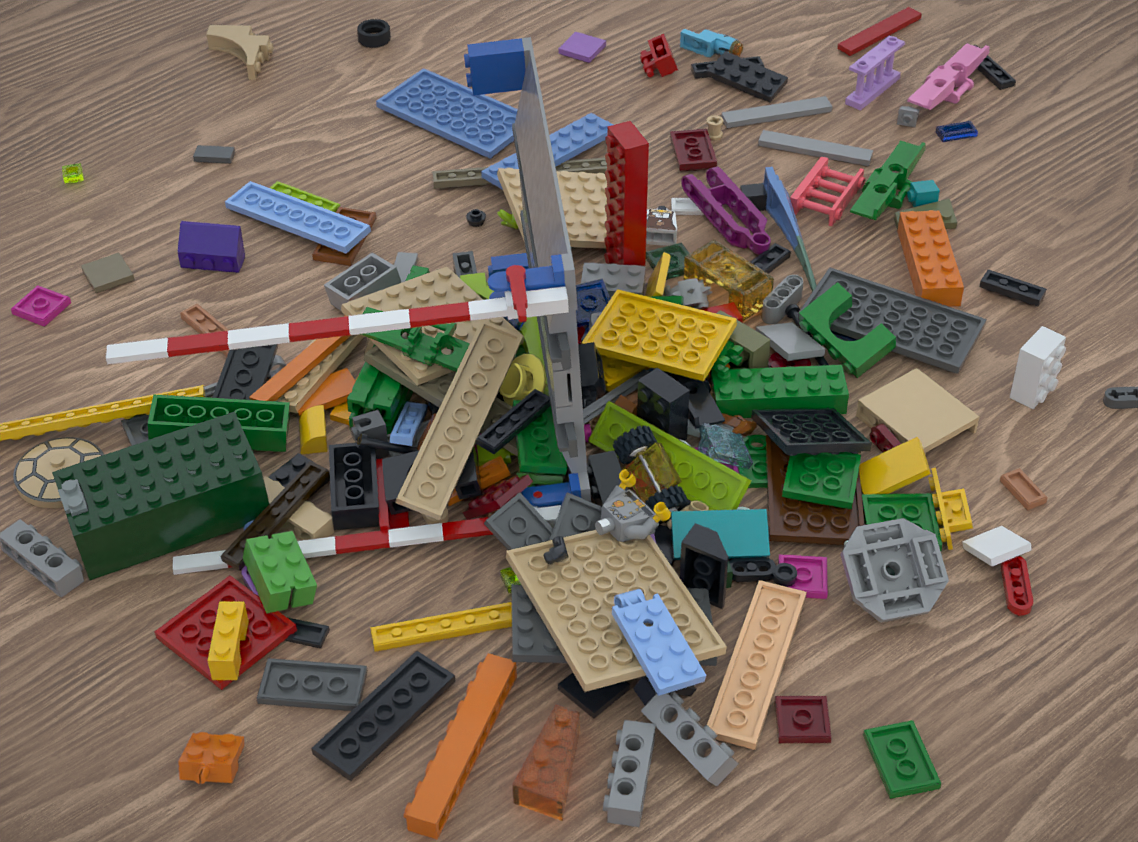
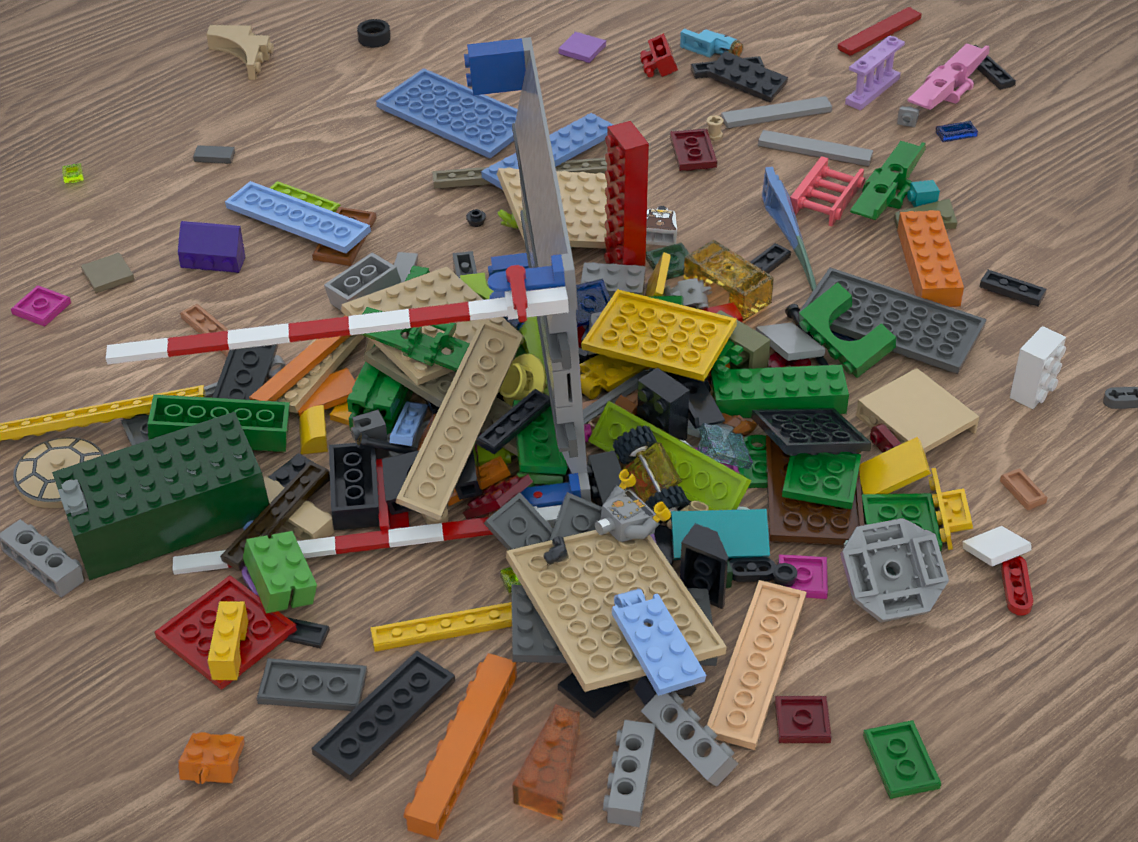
black hinge [578,342,607,409] -> none
white tile [671,198,704,215] -> none
magenta piece [681,167,771,255] -> none
black panel [740,183,767,211] -> none
light grey beam [762,275,803,324] -> none

